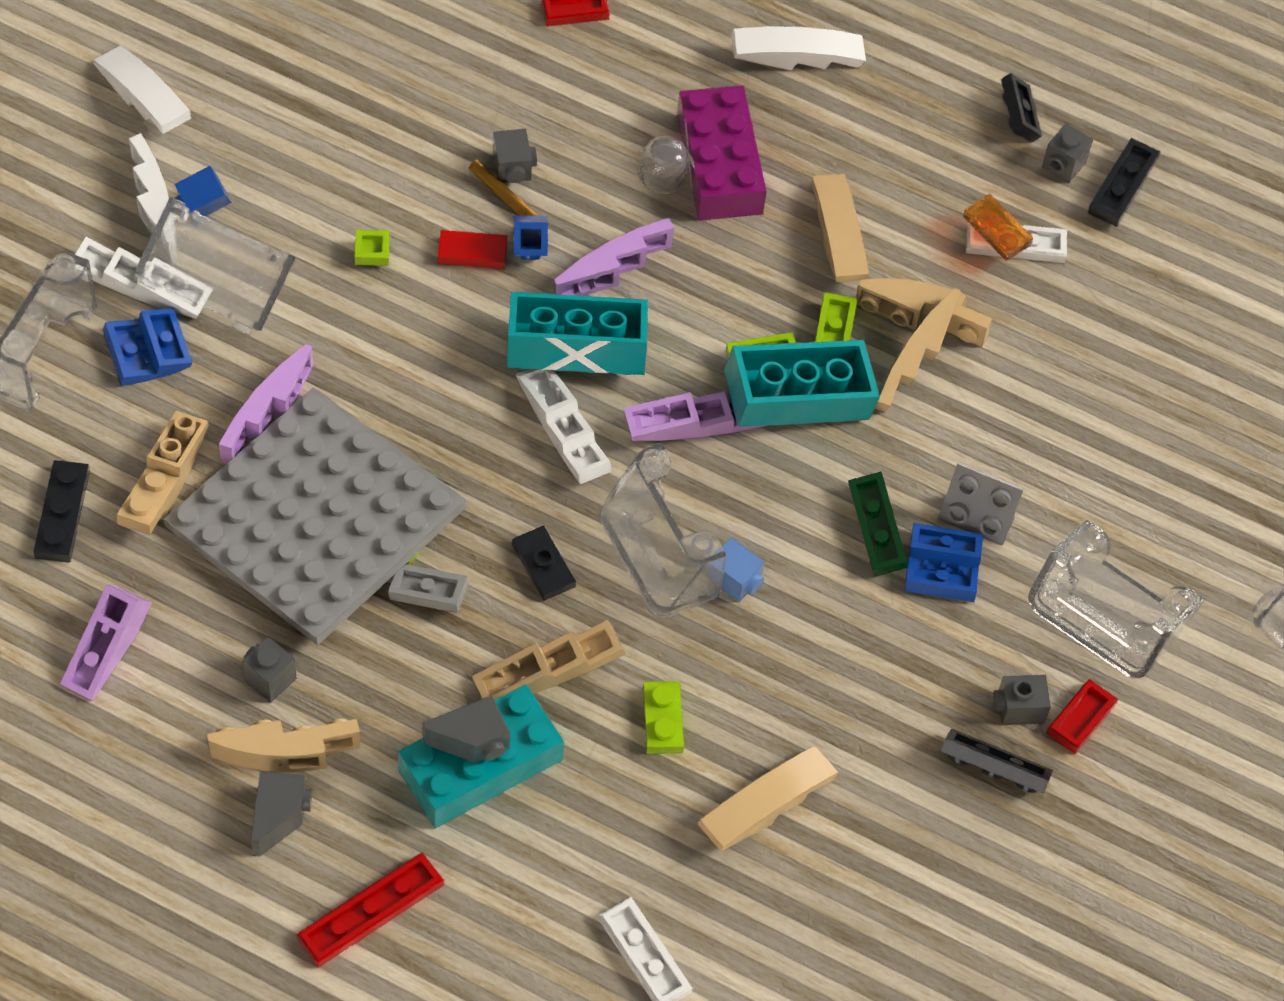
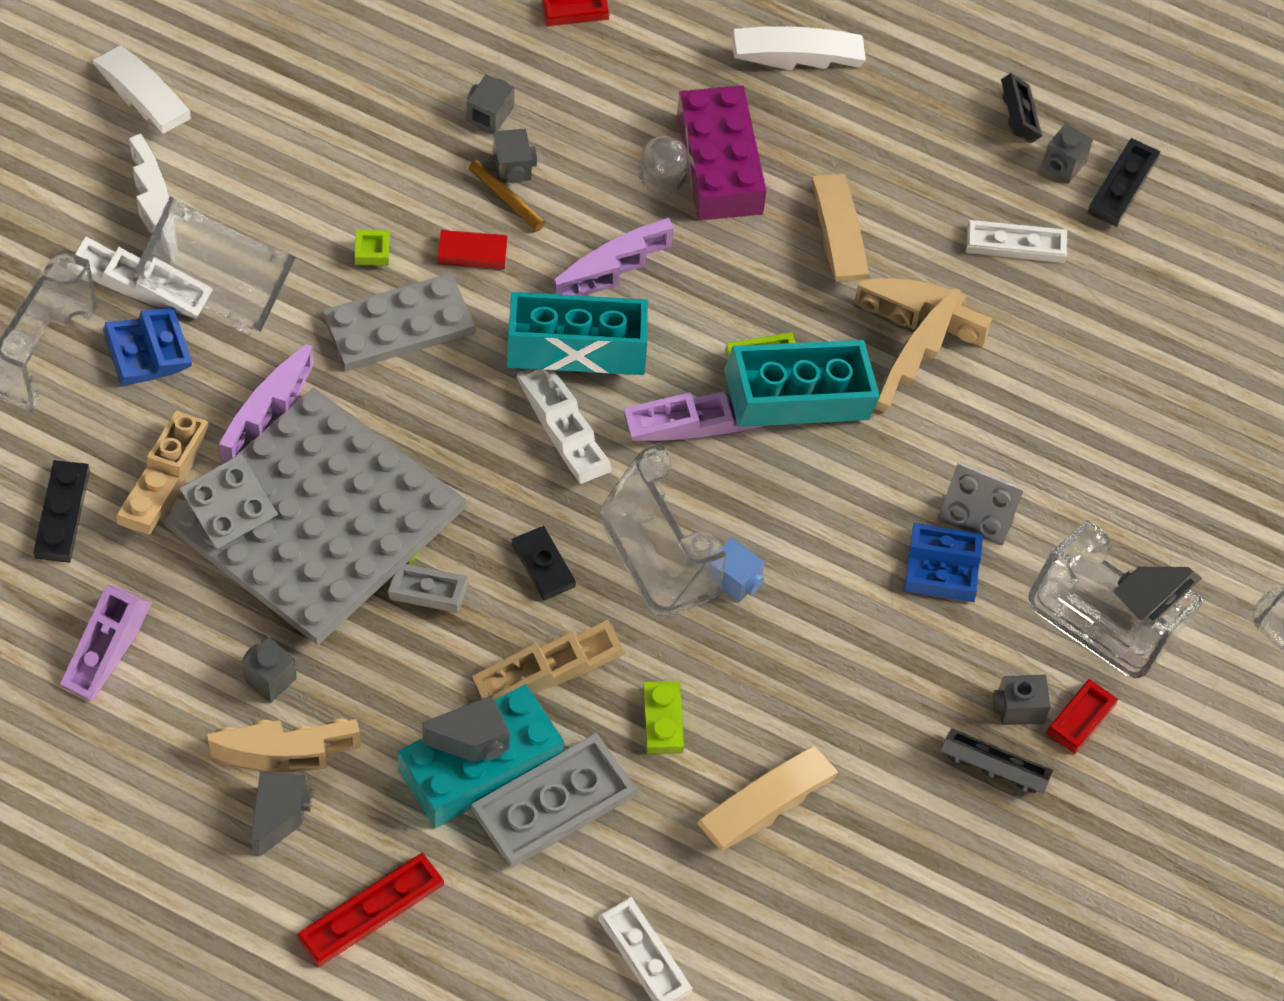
blue brick [174,166,232,221] -> none
blue brick [513,215,548,260] -> none
lime plate [815,292,858,342] -> none
dark green plate [848,471,908,577] -> none
clear orange plate [963,194,1033,261] -> none
none -> light grey hinge [179,454,278,550]
none -> light grey plate [323,273,475,372]
none -> dark grey brick [467,74,515,133]
none -> light grey plate [471,733,637,868]
none -> dark grey slope [1113,567,1202,627]

